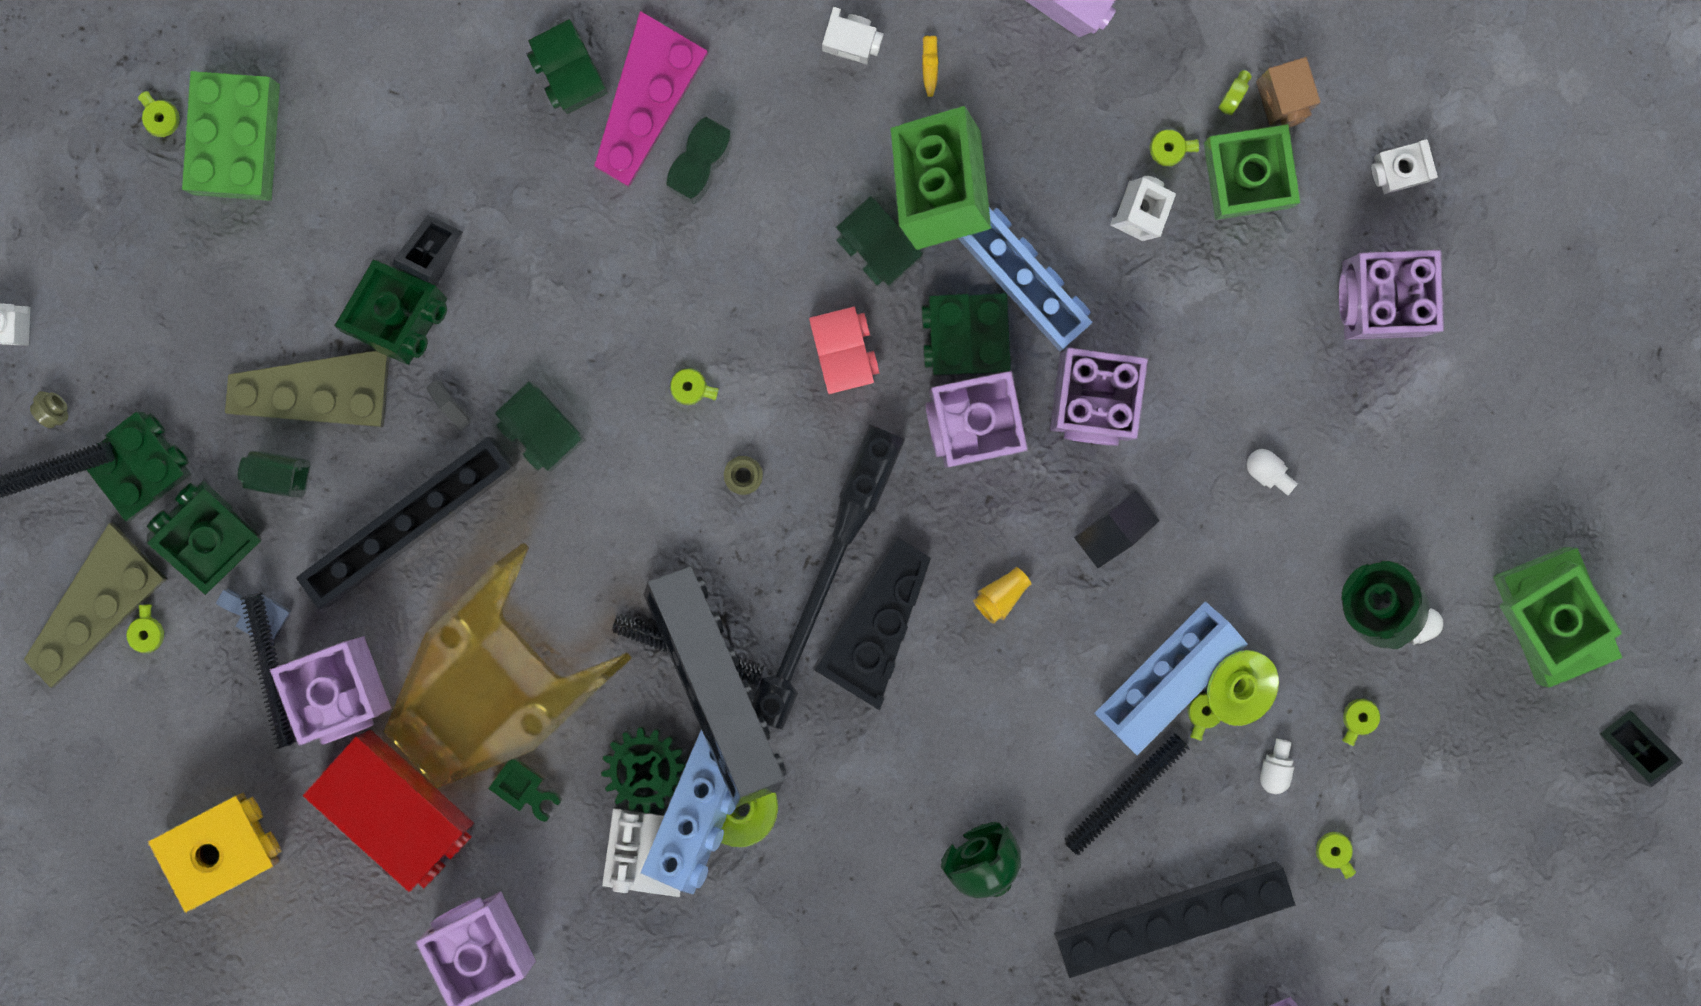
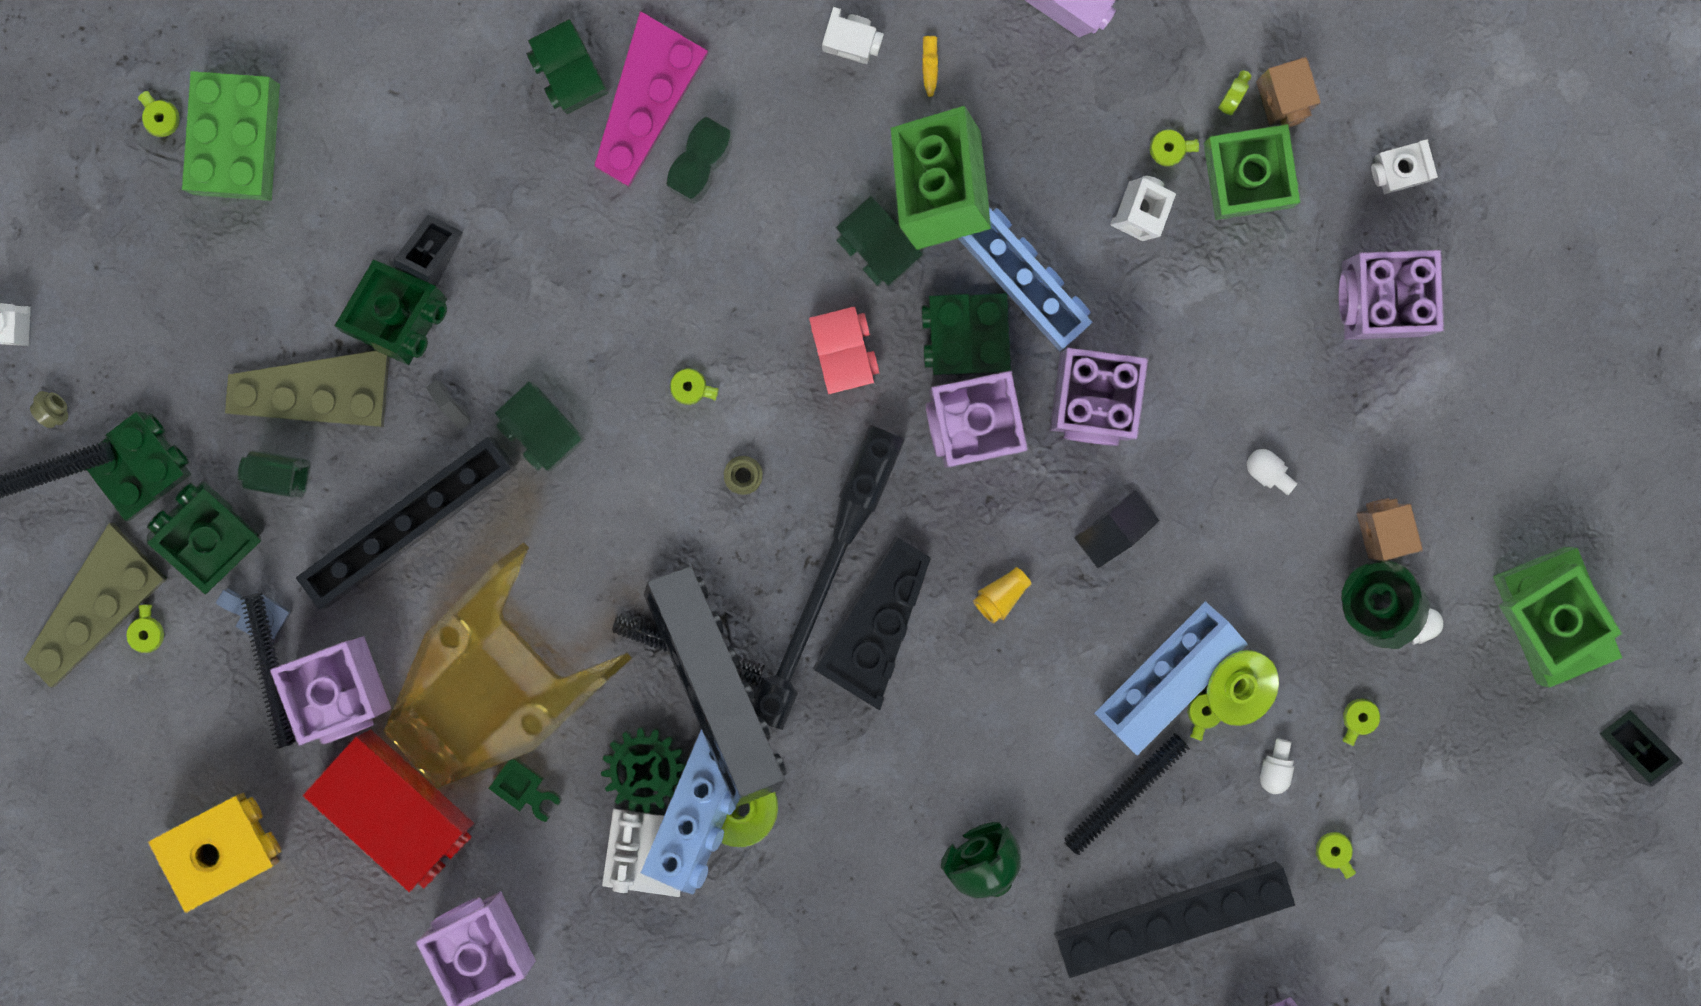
none -> medium nougat brick [1357,498,1423,561]

